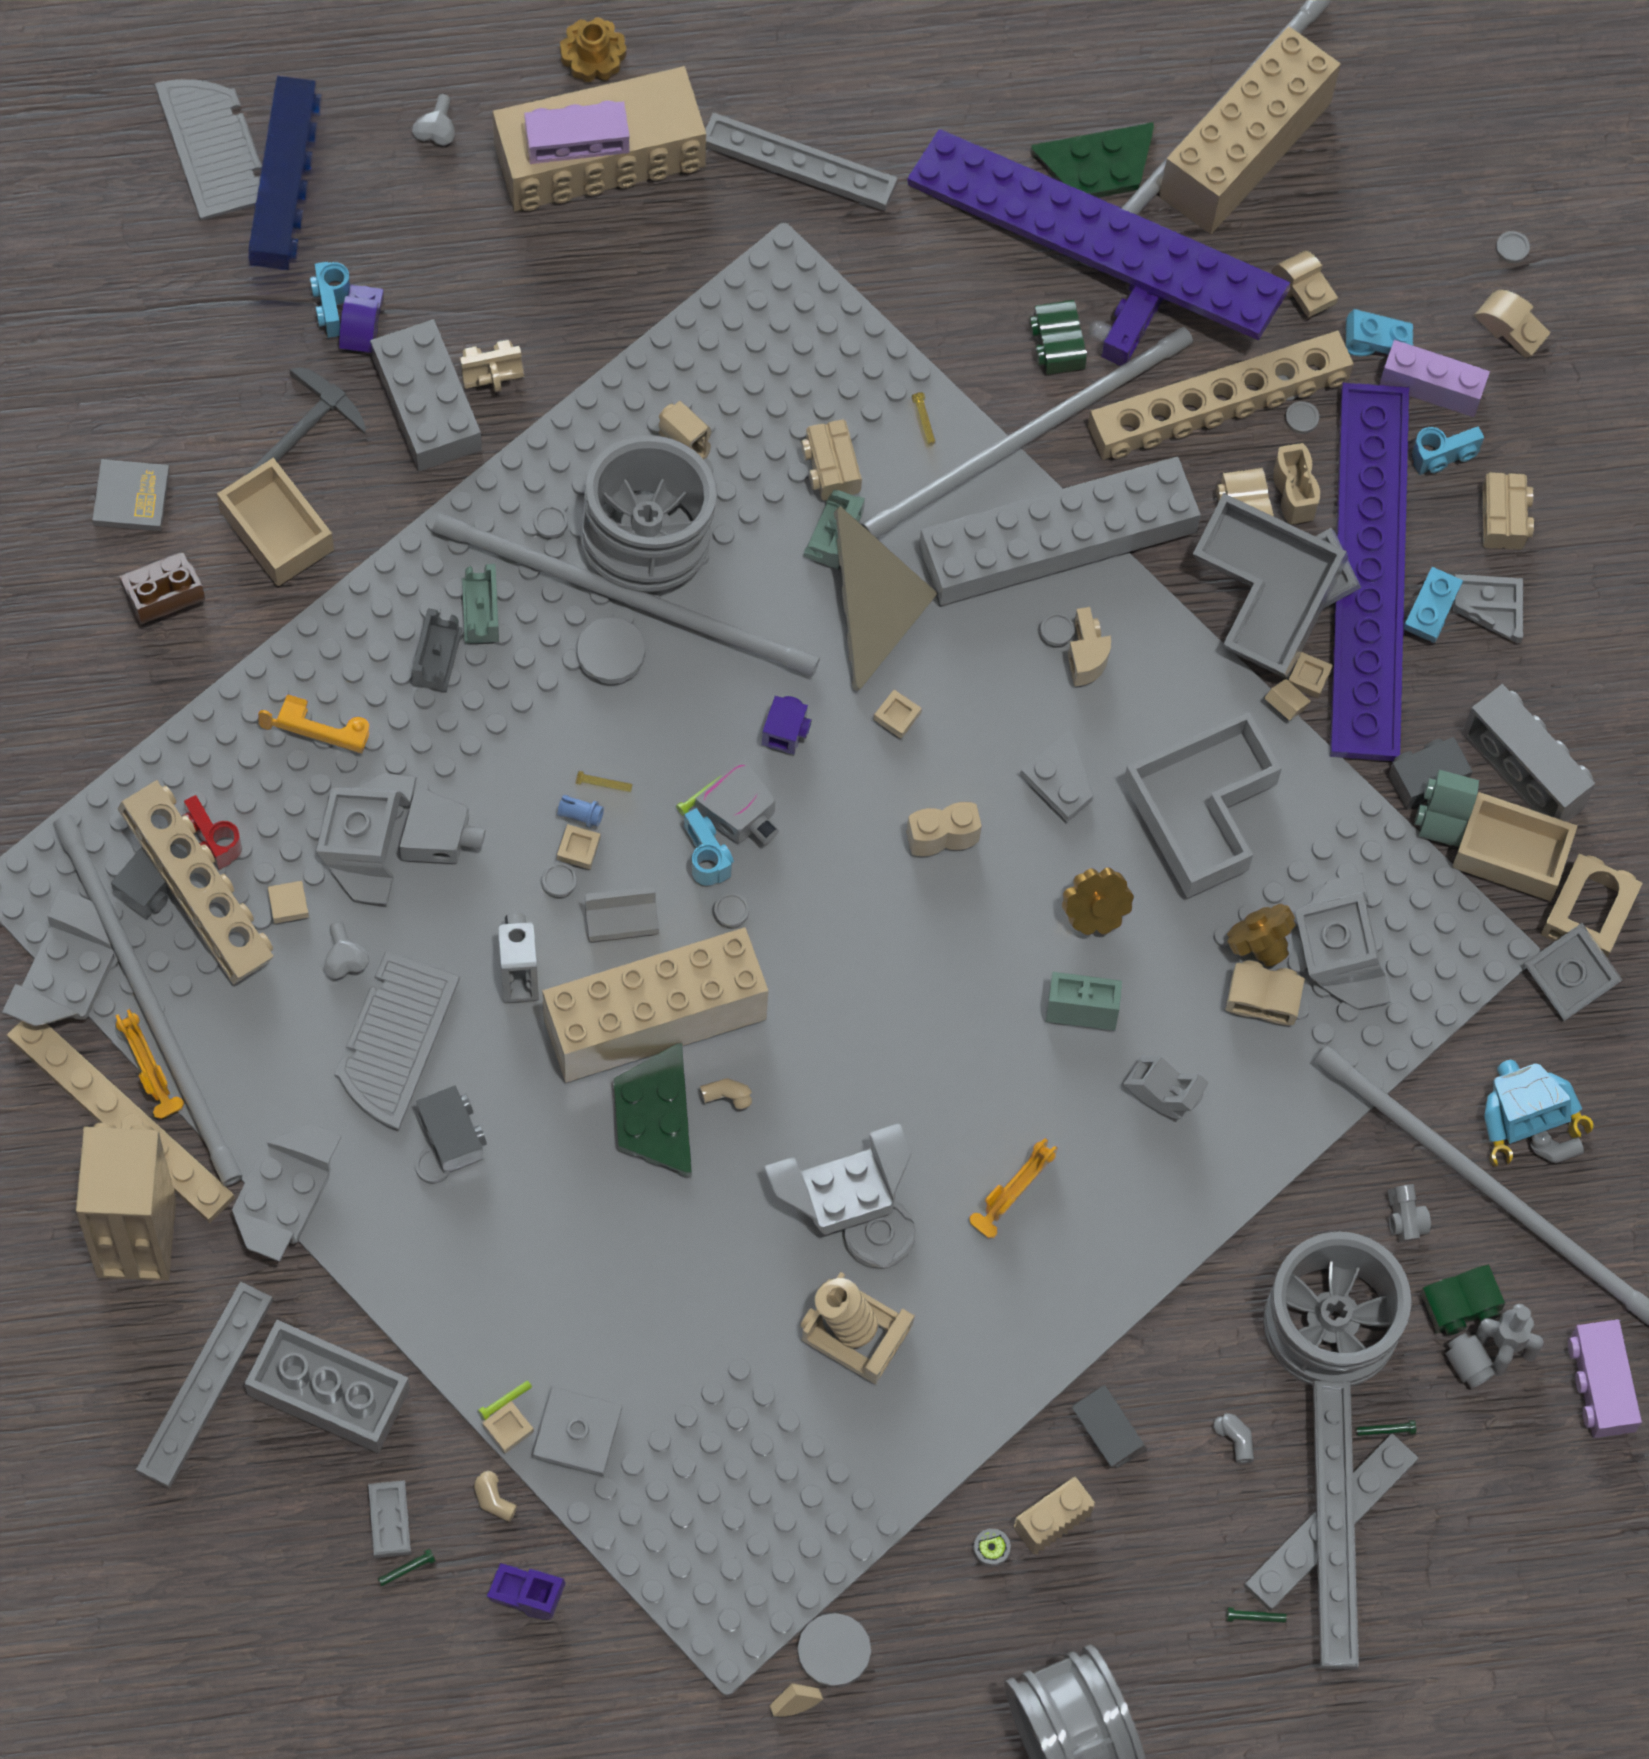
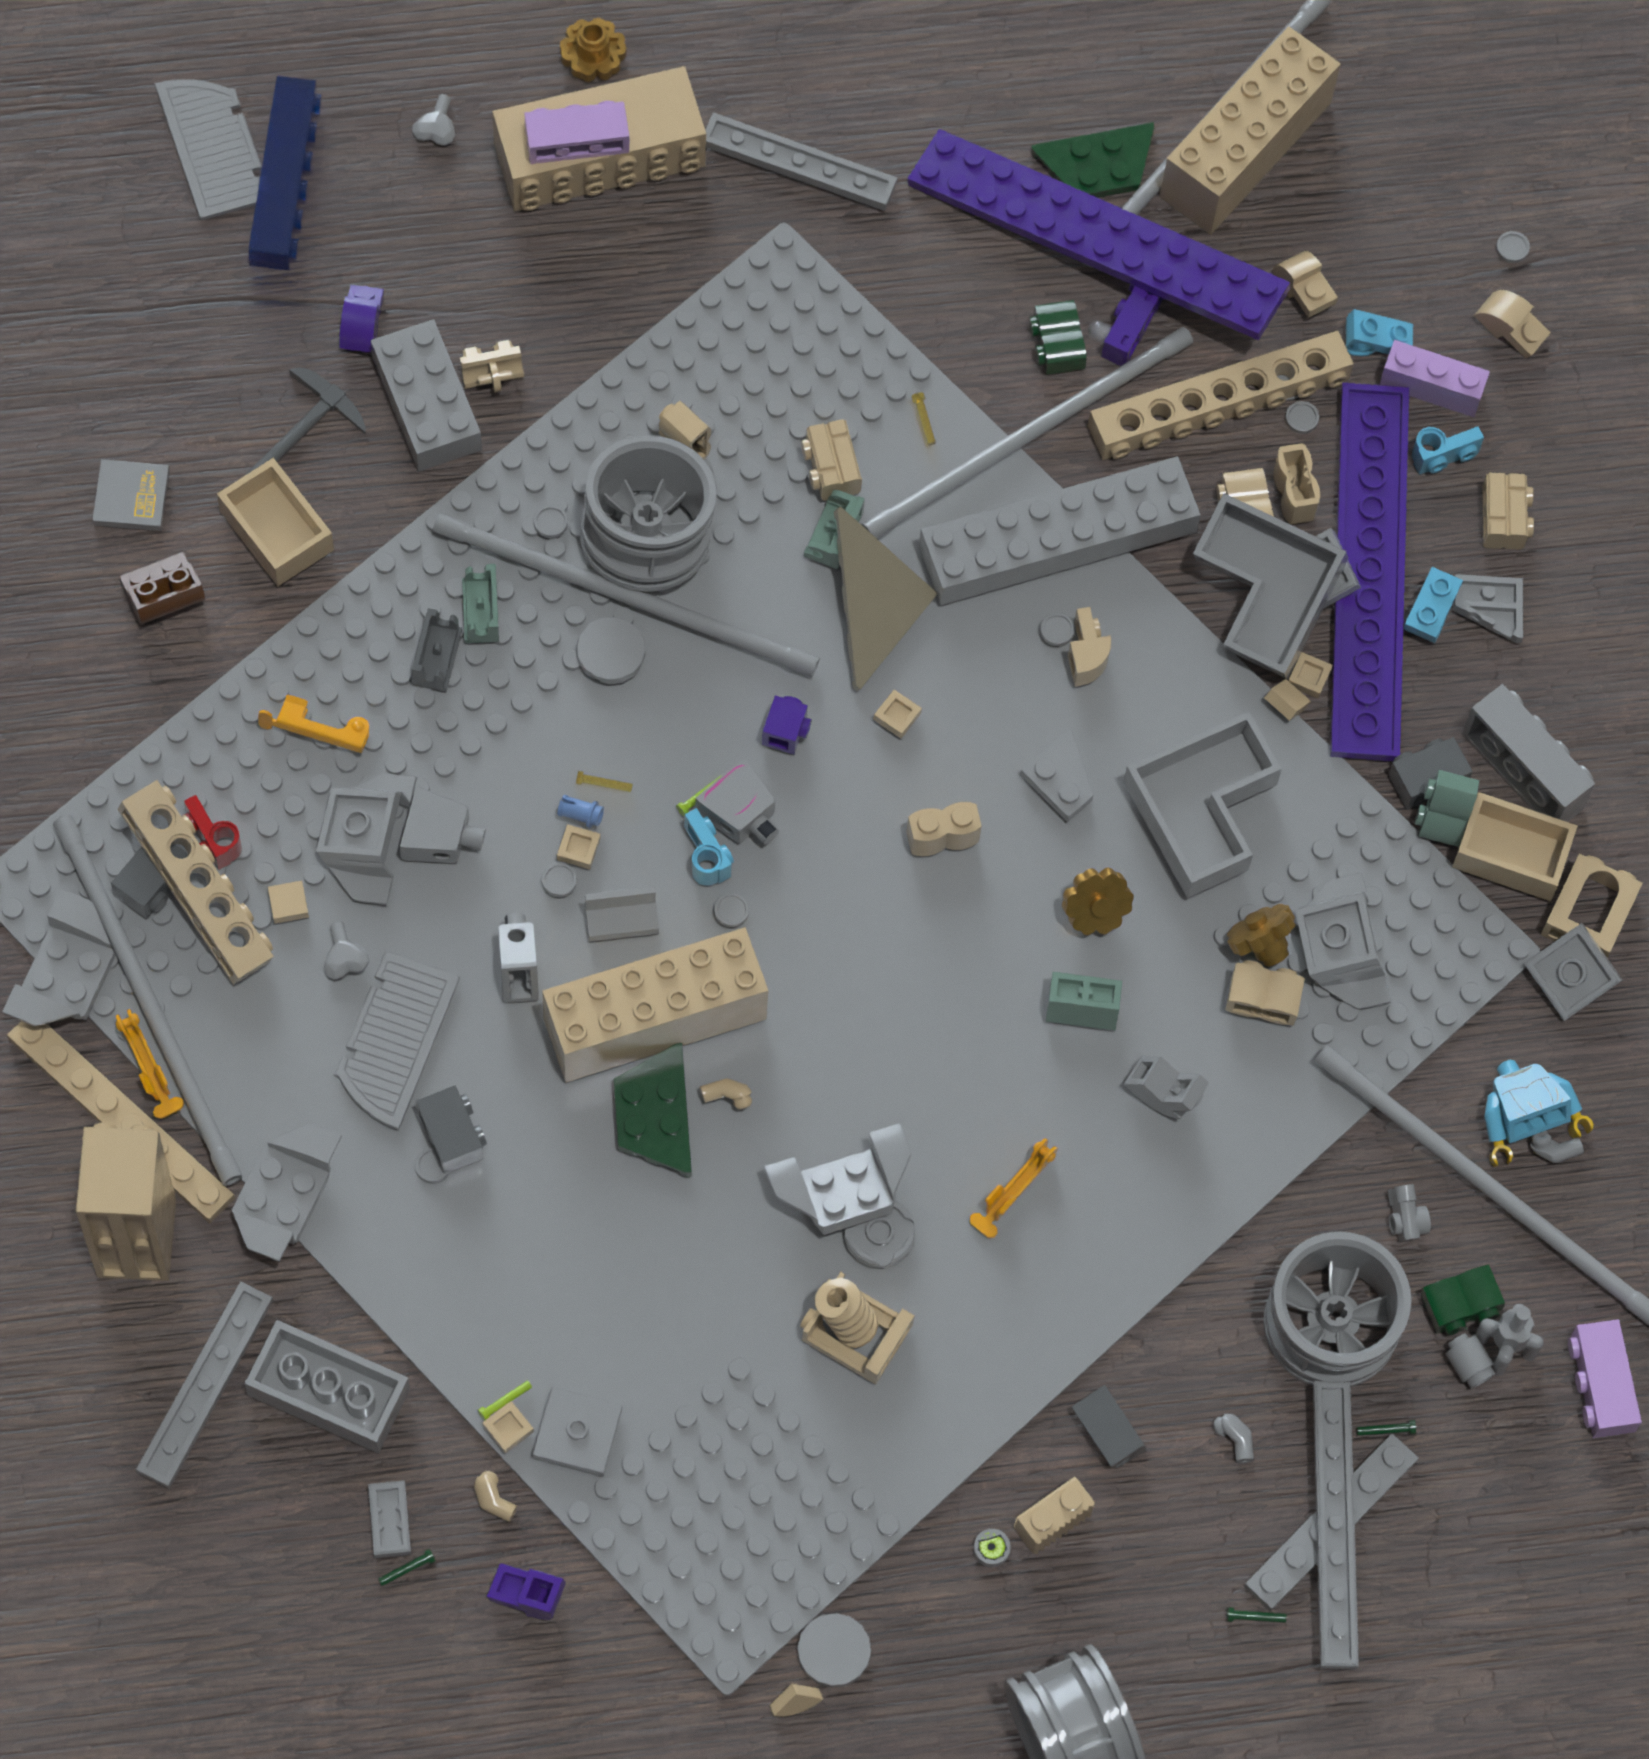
medium azure plate [310,262,350,338] -> none

